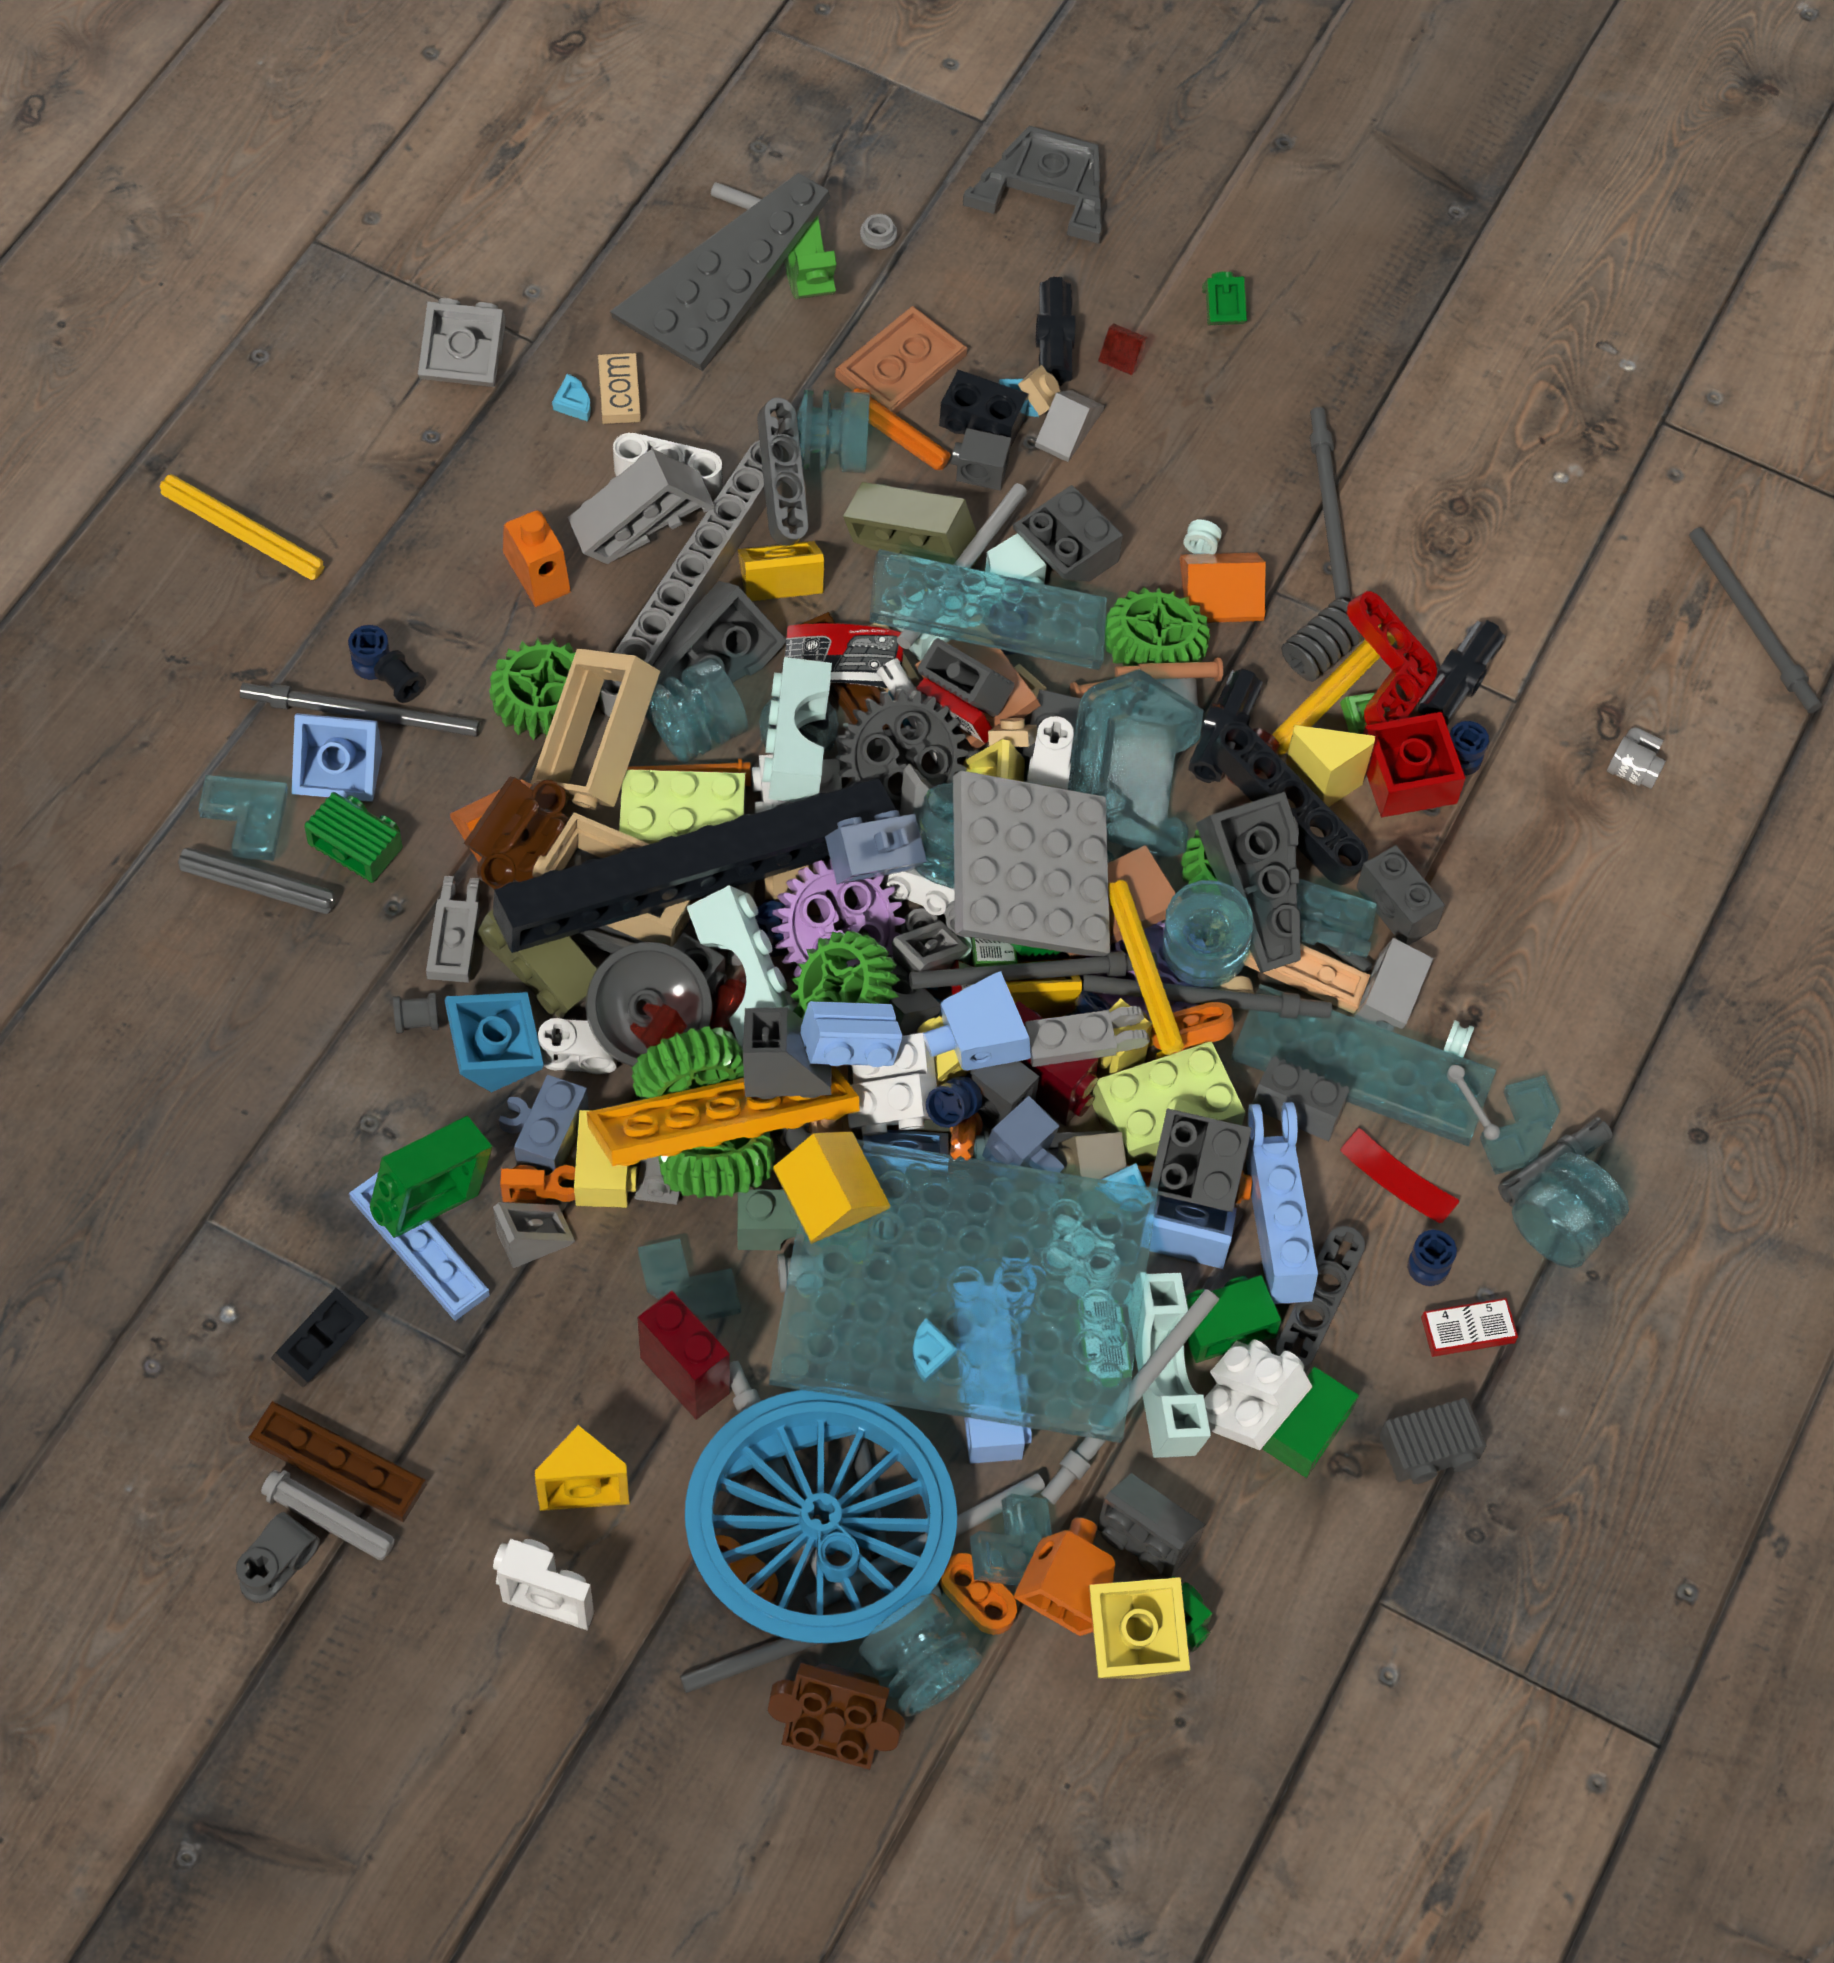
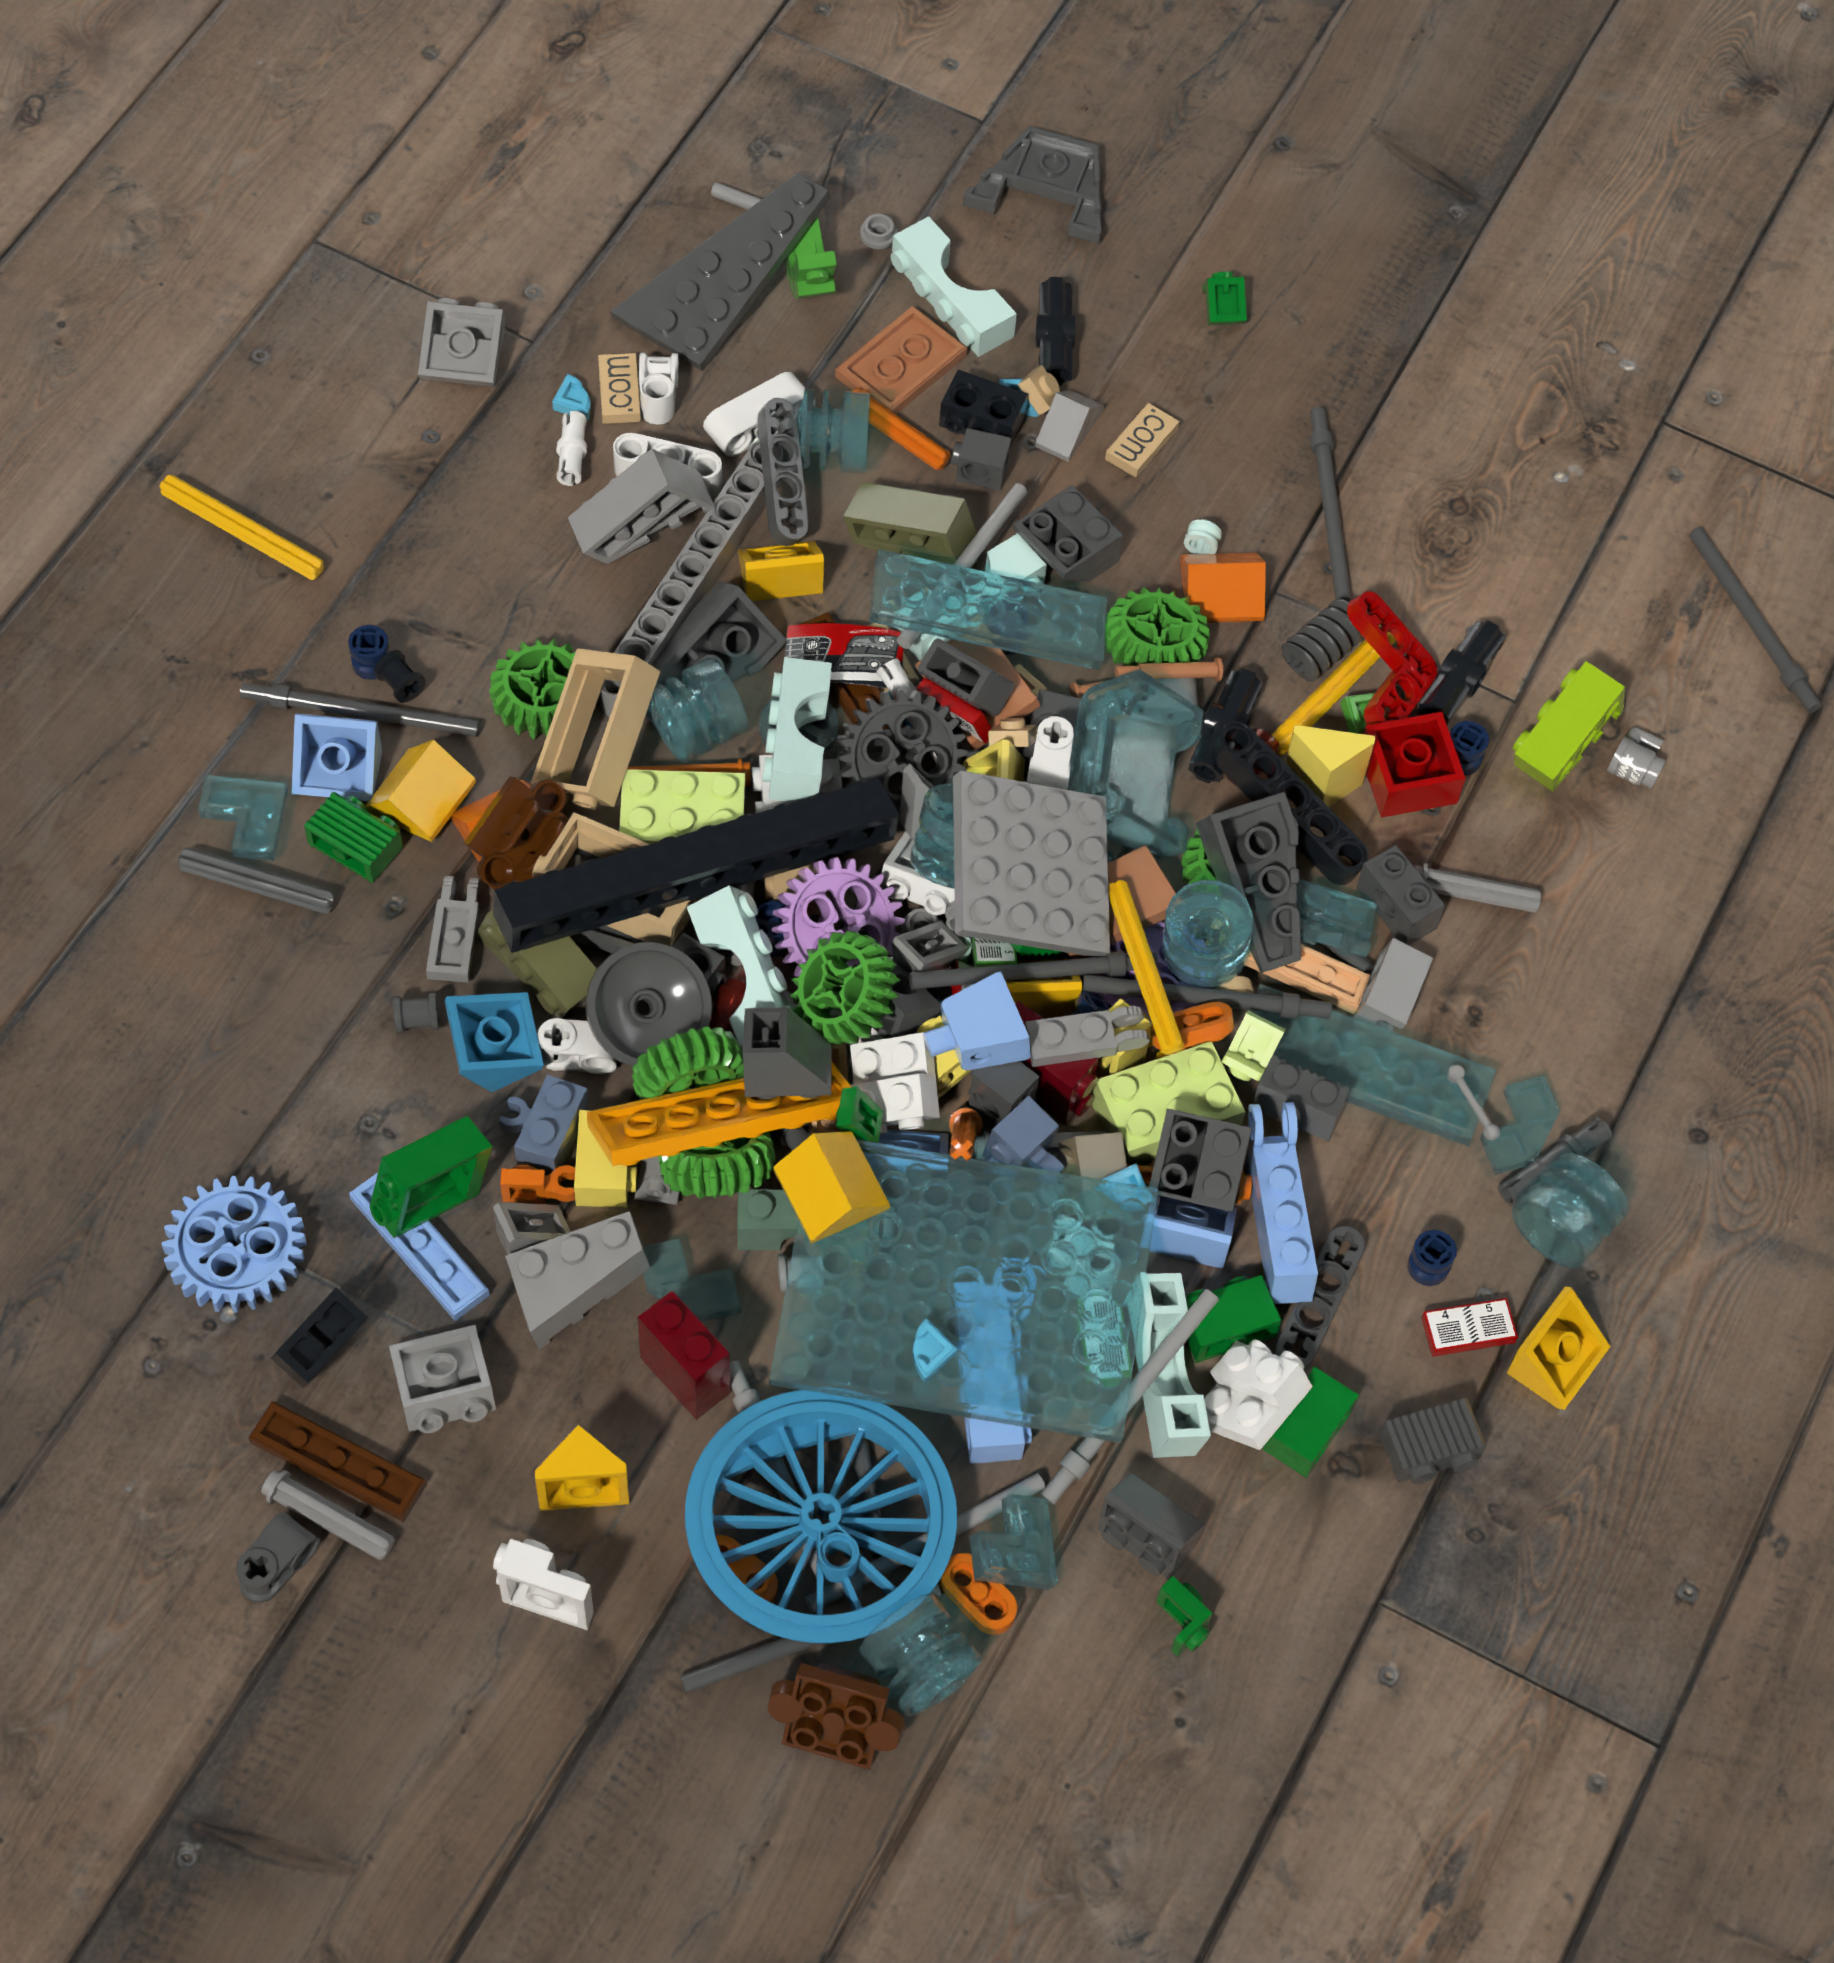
orange torso [503,510,571,607] -> none
clear red tile [630,1003,687,1049] -> none
light blue brick [800,1001,902,1067] -> none
sand blue brick [825,810,927,885] -> none
dark blue wheel [926,1076,982,1128] -> none
orange torso [1014,1518,1115,1636] -> none
light yellow slope [1089,1577,1190,1679] -> none
clear red tile [1098,323,1147,375] -> none
red sticker [1340,1128,1460,1223] -> none
light aqua bush [1442,1020,1474,1062] -> none
none -> light blue gear [162,1176,307,1313]
none -> yellow slope [365,739,476,842]
none -> light grey plate [389,1325,496,1433]
none -> light grey wedge [505,1211,650,1351]
none -> white pin [556,411,587,486]
none -> white piece [639,352,679,425]
none -> white beam [703,372,816,457]
none -> green bracket [836,1086,884,1151]
none -> light aqua arch [890,216,1017,357]
none -> tan tile [1105,403,1180,478]
none -> yellowish green bracket [1222,1010,1286,1081]
none -> light grey axle [1414,863,1541,913]
none -> yellow slope [1507,1286,1611,1410]
none -> lime wedge [1512,661,1625,792]

